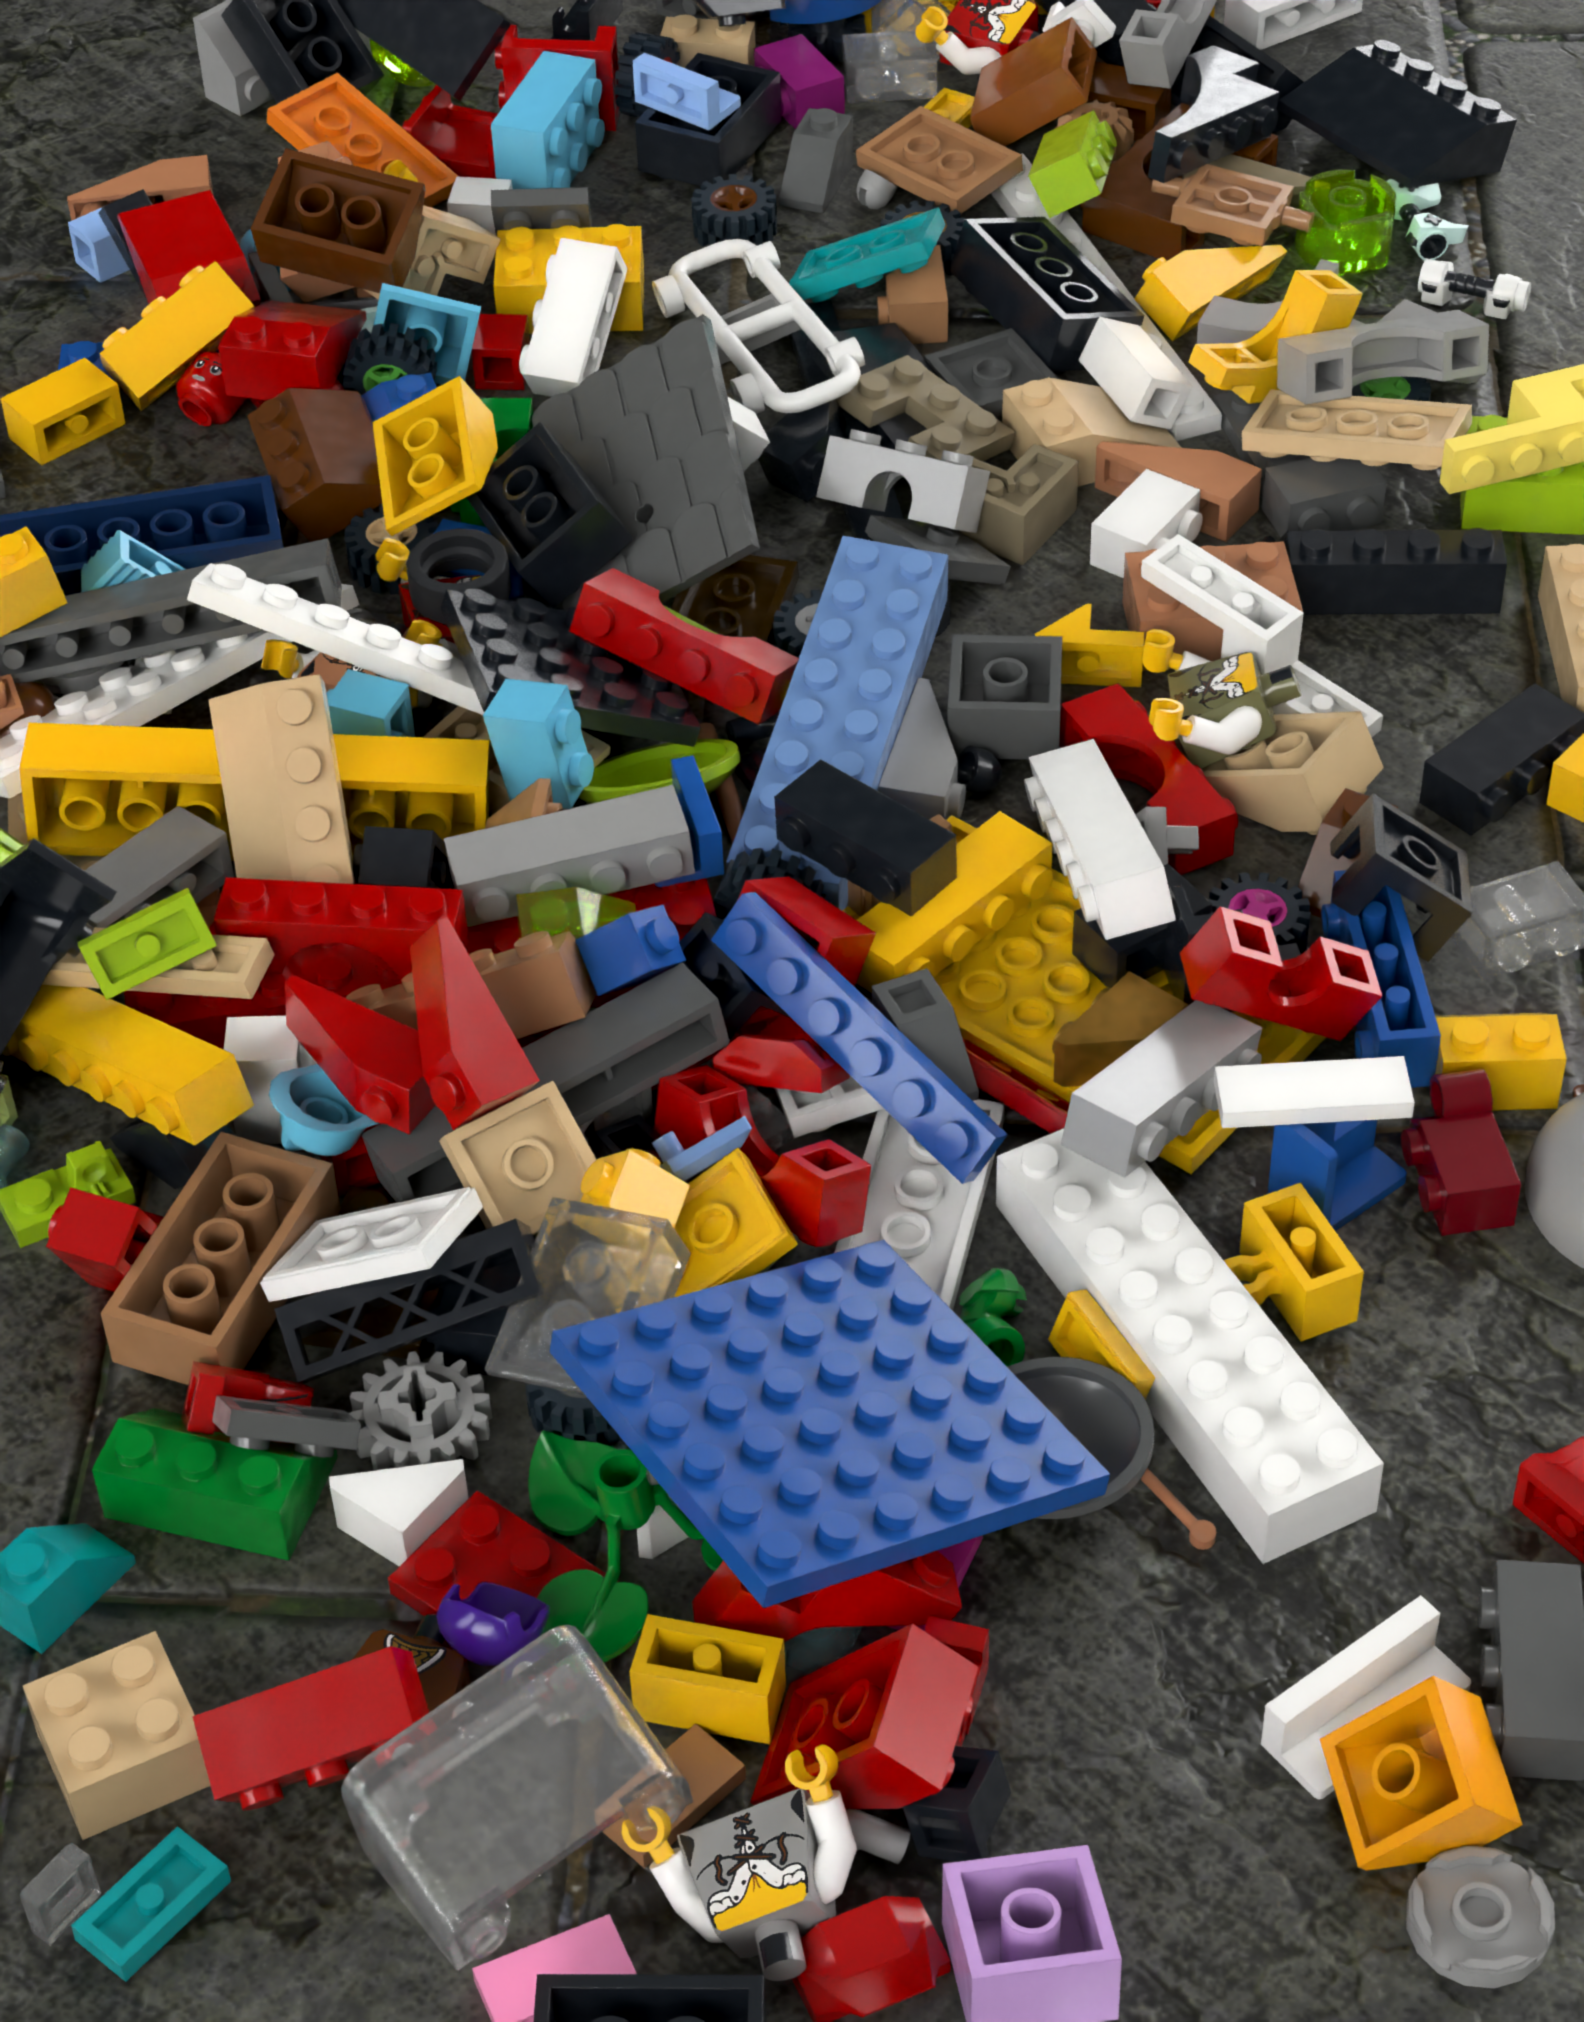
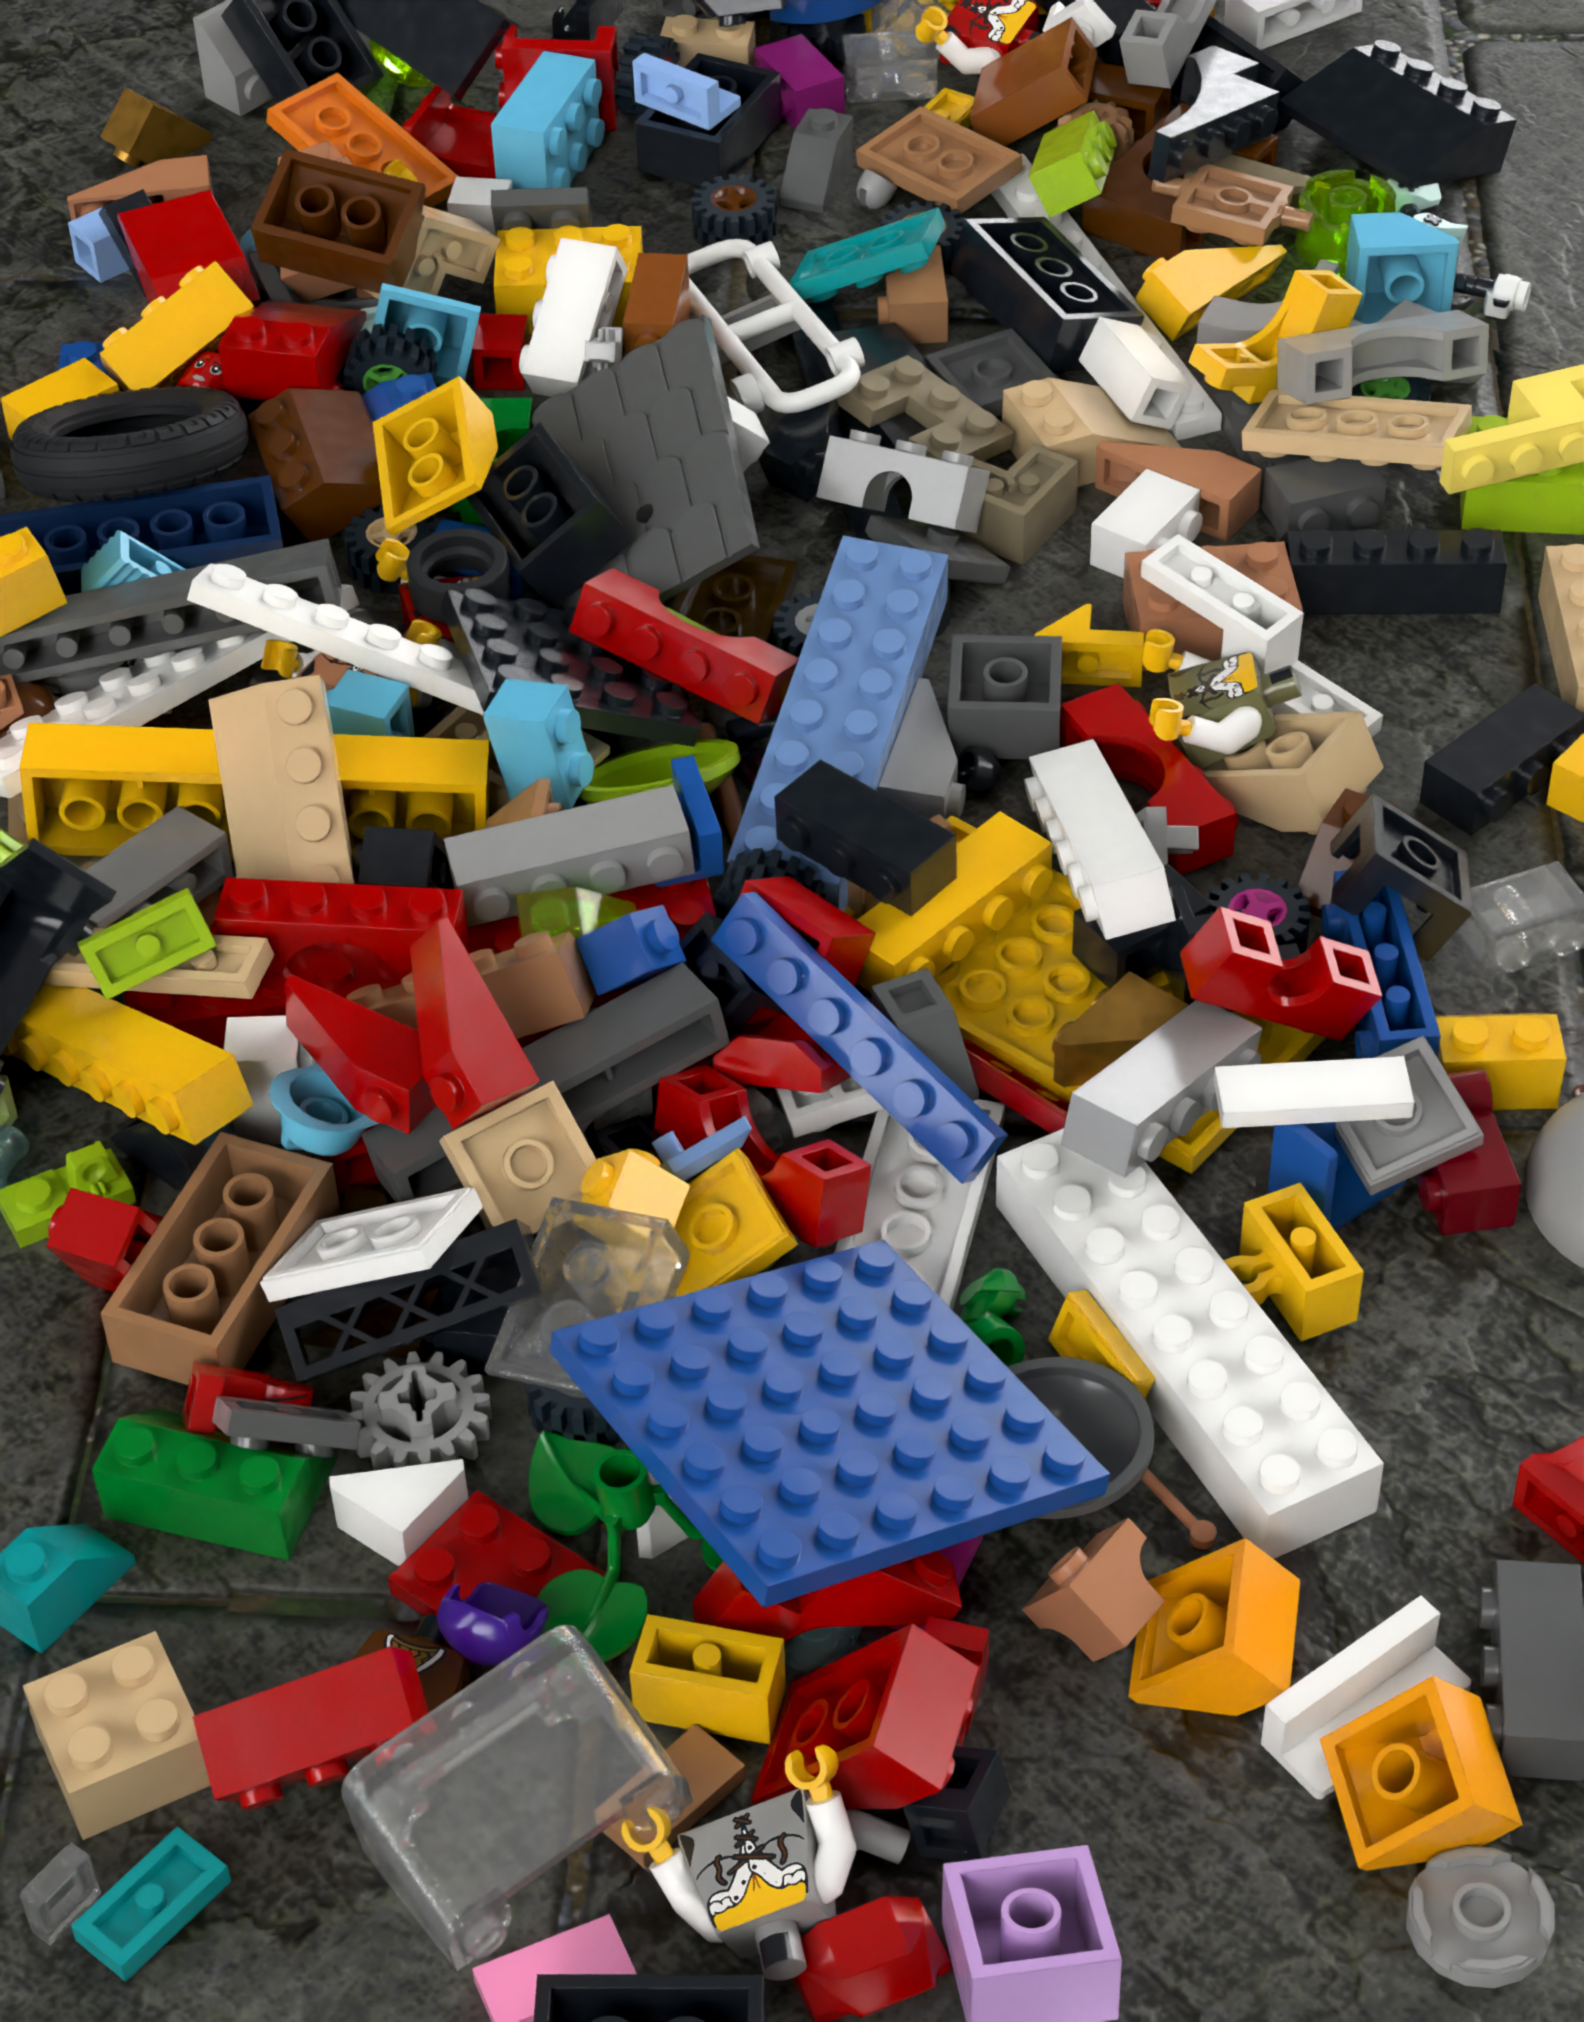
none -> black tyre [10,386,249,502]
none -> pearl gold slope [100,88,214,168]
none -> light grey hinge [584,327,625,371]
none -> dark orange brick [623,253,691,356]
none -> nougat brick [1022,1518,1165,1662]
none -> light orange slope [1128,1538,1300,1716]
none -> light grey tile [1335,1036,1484,1196]
none -> medium azure slope [1345,212,1459,324]

